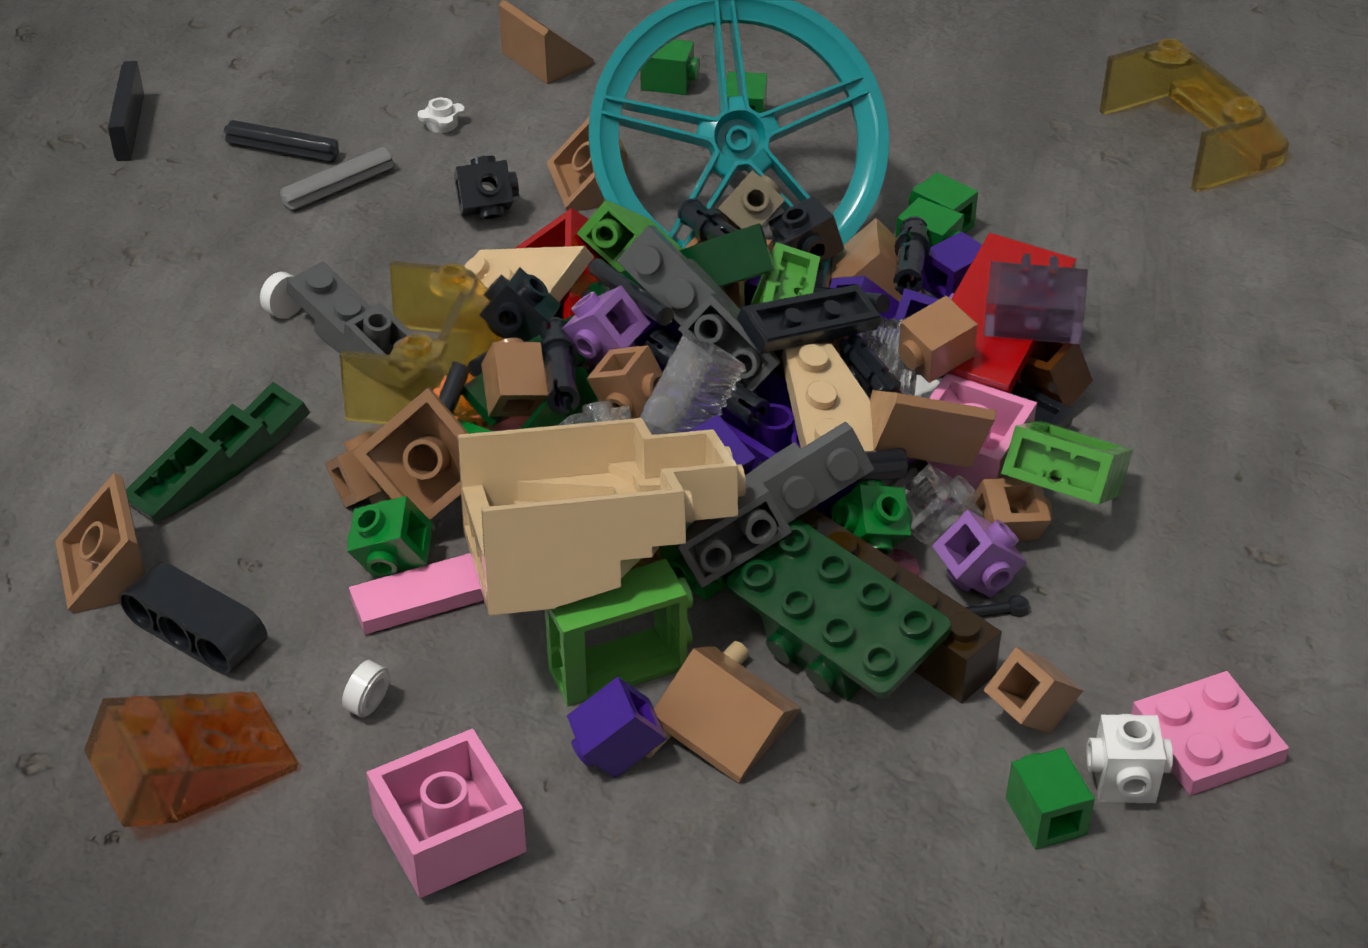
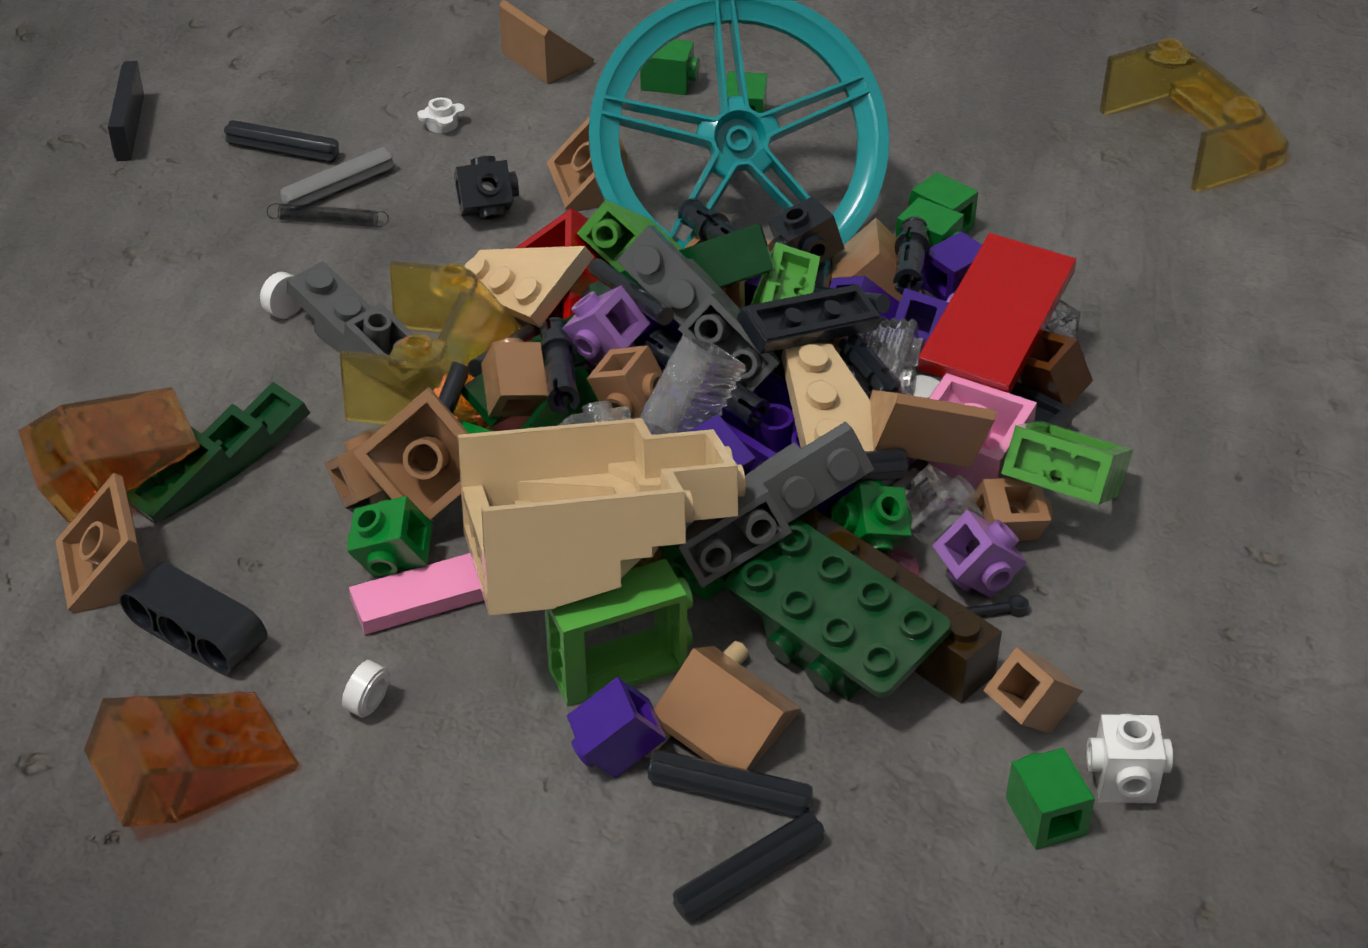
bright pink brick [366,728,527,899] -> none
black brick [479,267,561,342] -> none
dark tan brick [717,170,785,230] -> none
medium nougat brick [898,296,978,383] -> none
clear purple brick [984,254,1088,344] -> none
bright pink plate [1131,671,1289,796] -> none
none -> clear orange slope [18,387,199,524]
none -> black piece [267,203,389,227]
none -> black axle [647,749,813,817]
none -> black axle [673,812,825,922]

